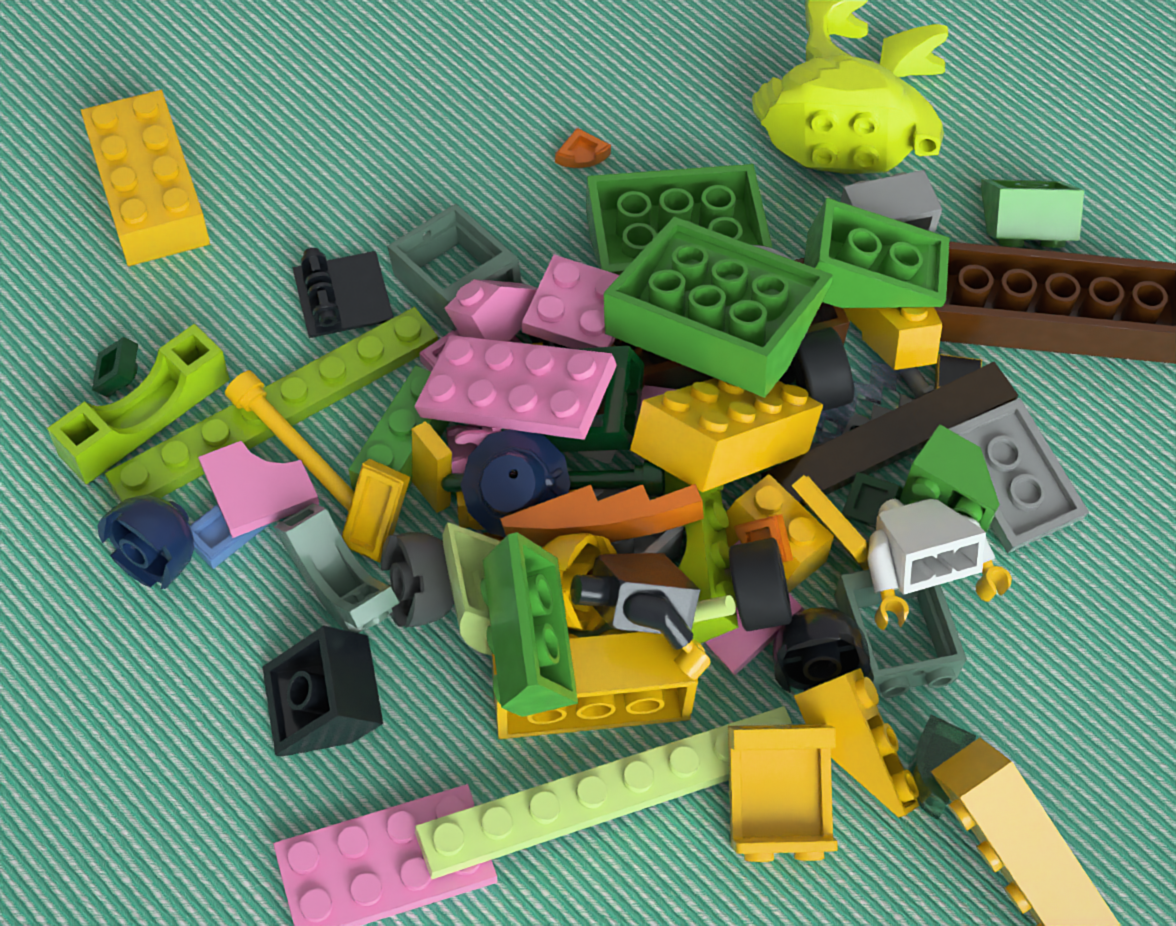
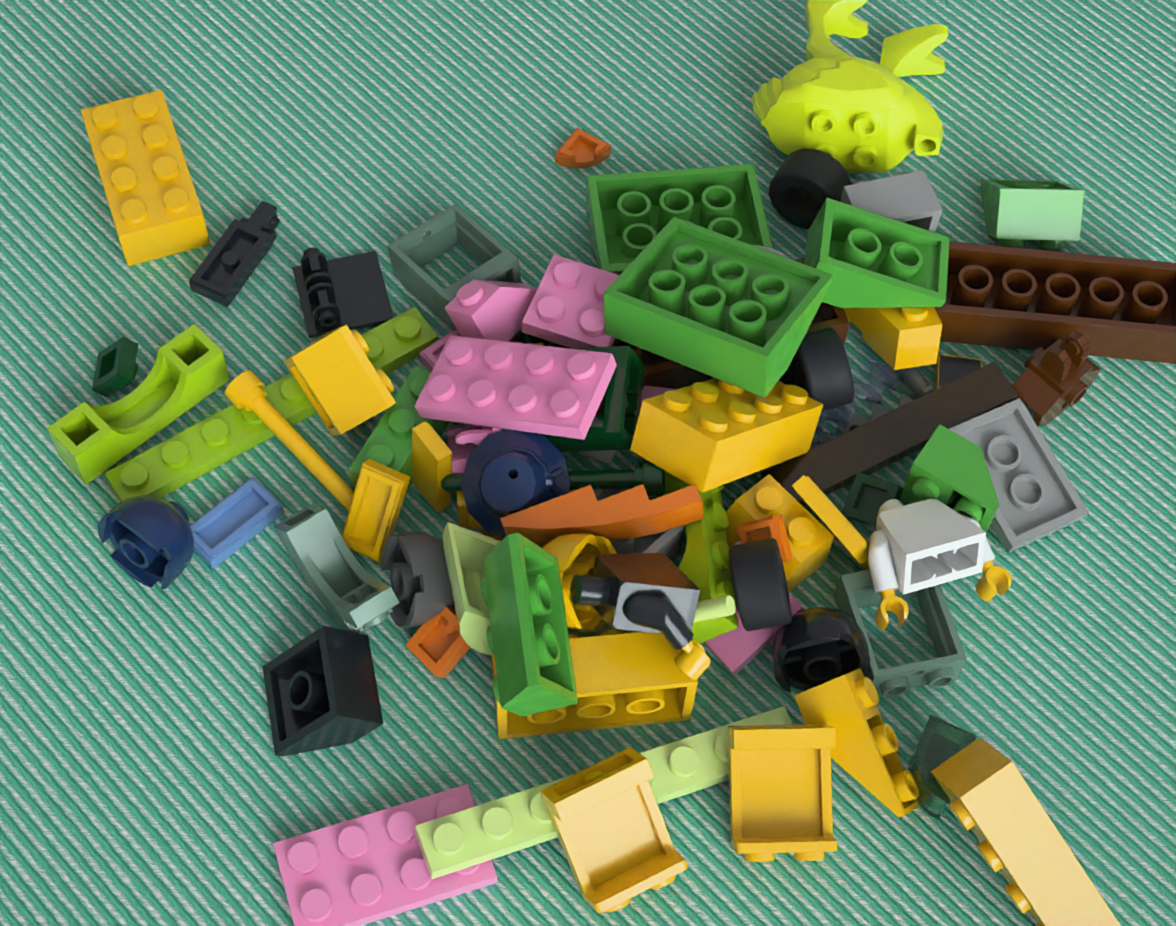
bright pink tile [198,441,319,538] -> none
none -> black hinge [189,201,280,307]
none -> yellow slope [283,325,396,436]
none -> orange bracket [405,606,470,679]
none -> yellow panel [540,747,688,913]
none -> black tyre [769,149,851,229]
none -> reddish brown hinge [1012,330,1101,427]

